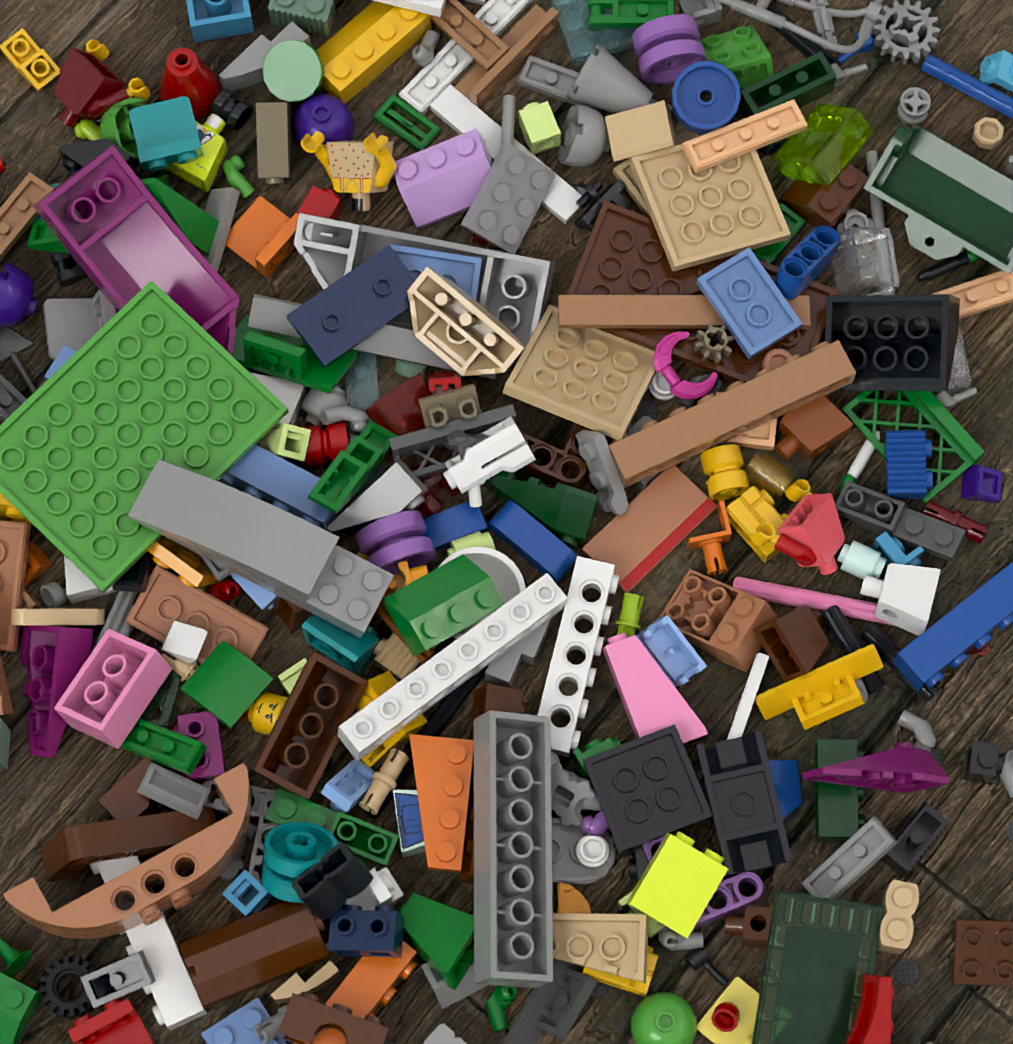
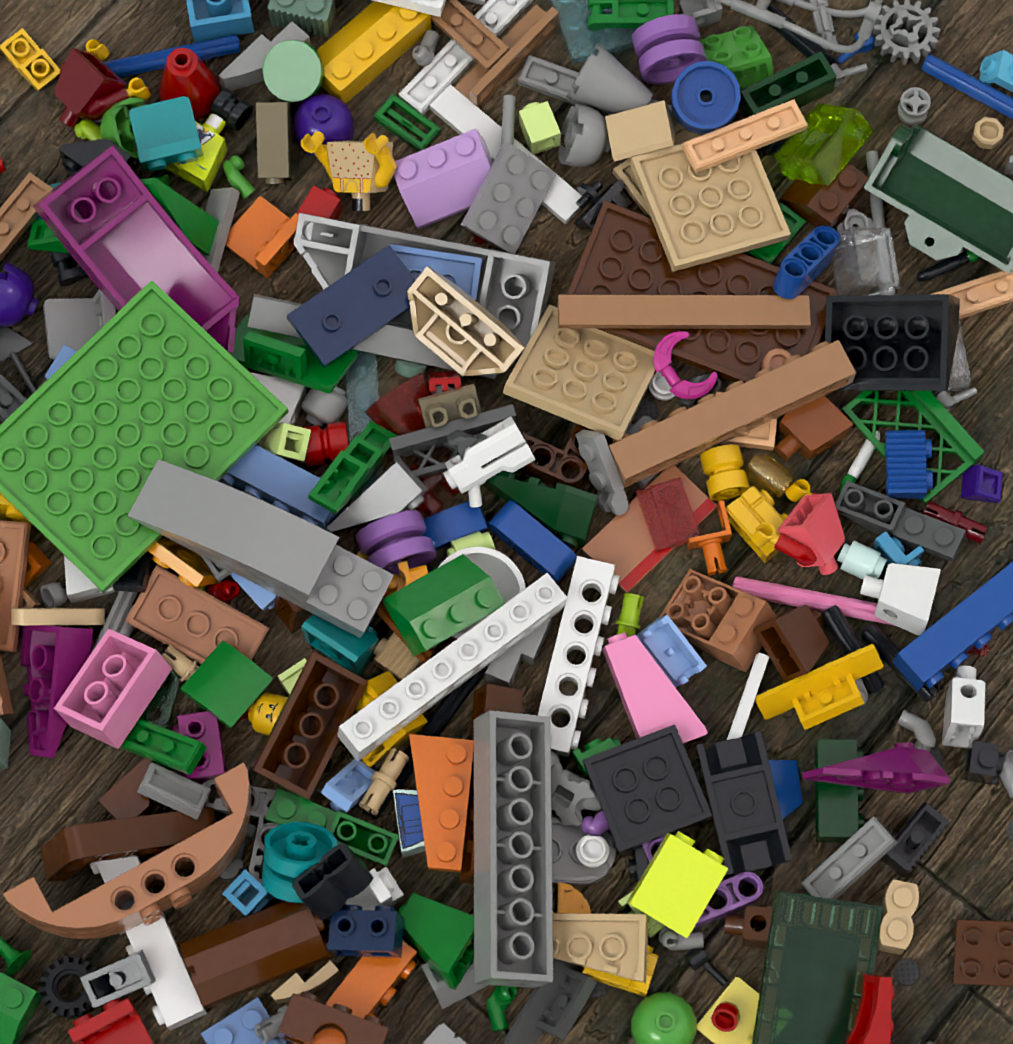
white slope [161,621,208,664] -> none
light grey arm [320,404,368,431] -> none
dark tan gear [693,323,734,364] -> none
medium blue plate [696,247,803,359] -> none
none -> blue axle [103,34,241,78]
none -> clear red plate [636,477,701,553]
none -> white torso [942,666,985,748]

